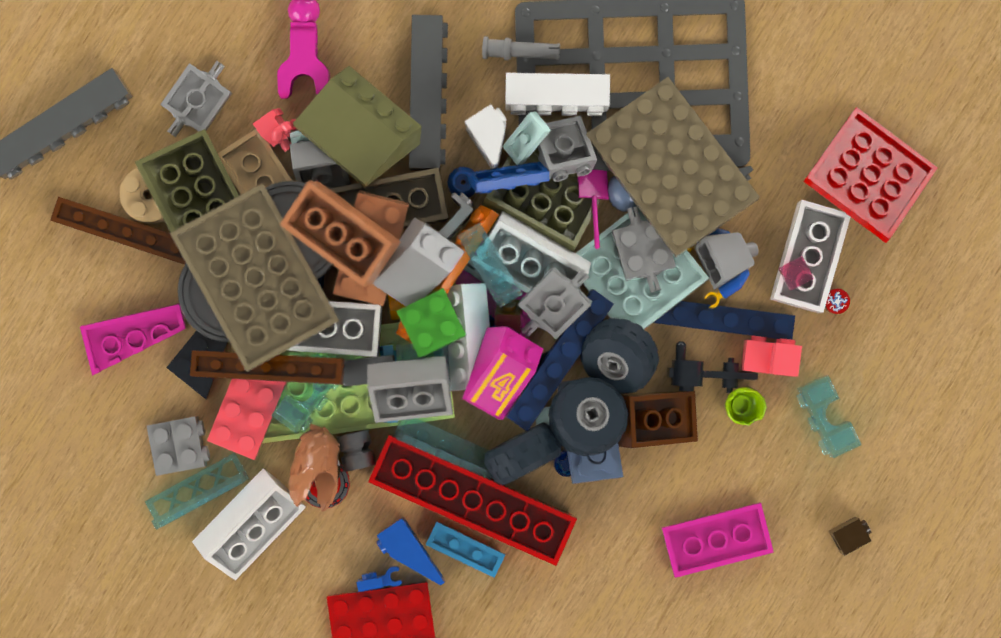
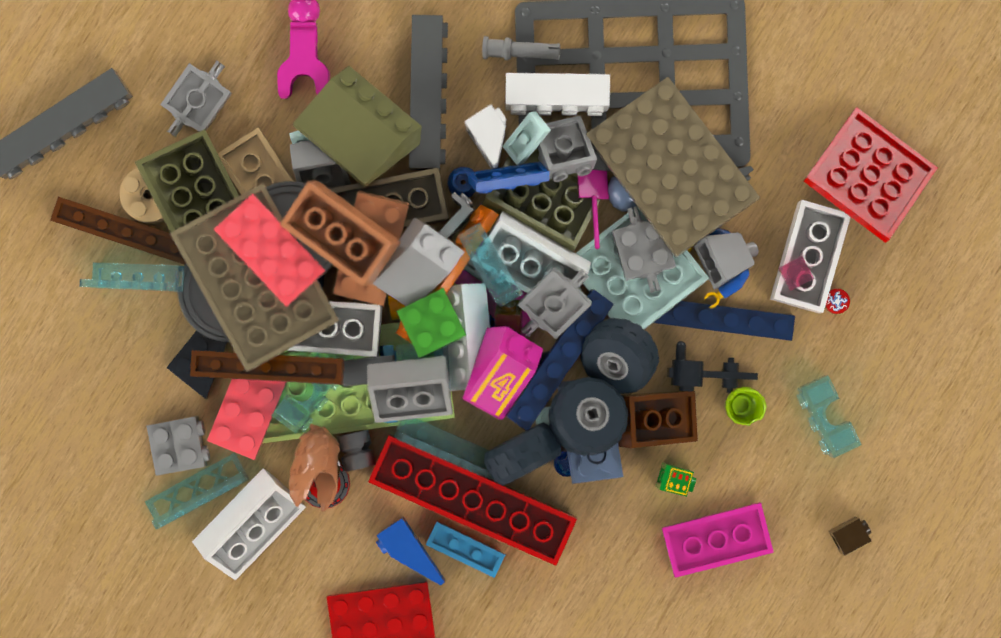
dark pink wing [80,303,187,376] -> none
coral piece [253,108,296,152] -> none
blue plate [356,566,402,592] -> none
coral brick [741,336,802,377] -> none
none -> clear light blue fence [79,263,184,292]
none -> coral plate [214,194,325,307]
none -> green slope [655,462,696,497]

